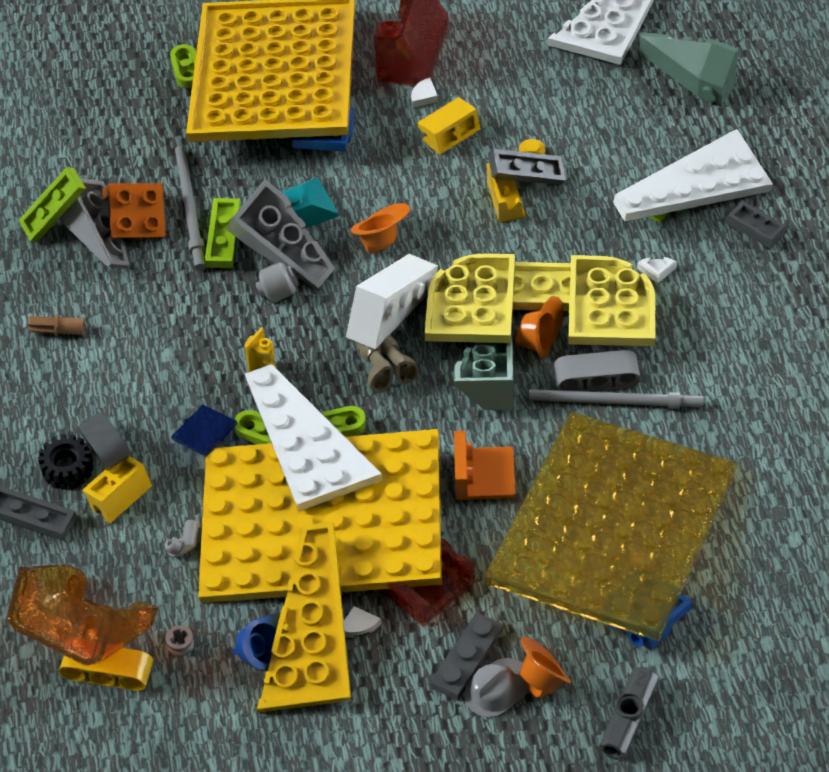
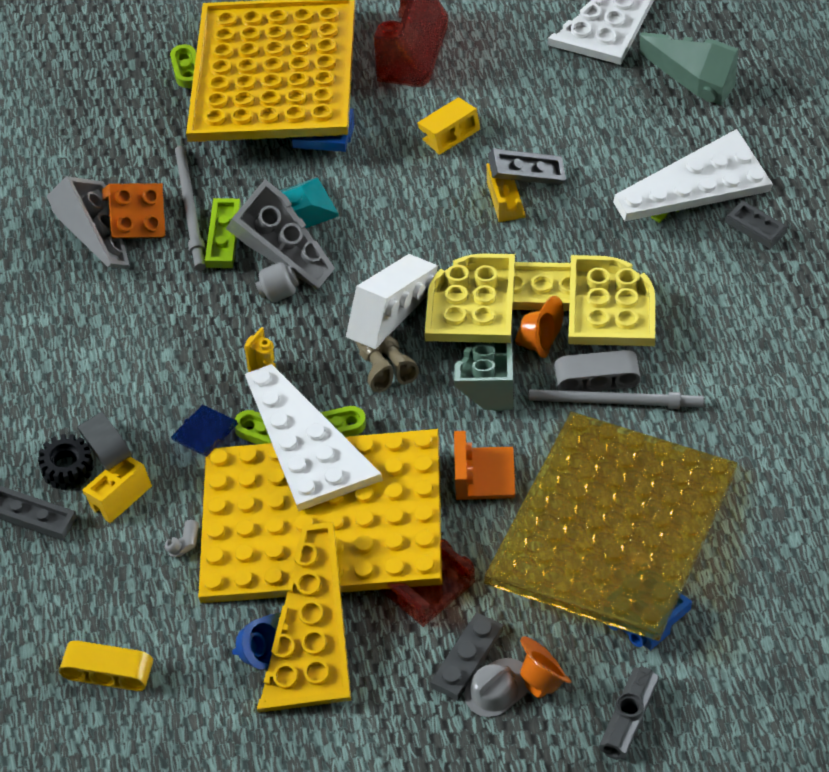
clear orange windscreen [8,564,158,666] -> none
lime plate [18,167,86,242] -> none
medium nougat axle [28,314,85,337] -> none
light grey bush [165,626,194,656] -> none
white tile [344,606,381,638] -> none
orange piece [351,203,410,254] -> none
white tile [411,78,438,108] -> none
yellow plate [519,139,545,154] -> none
white tile [637,257,677,283] -> none

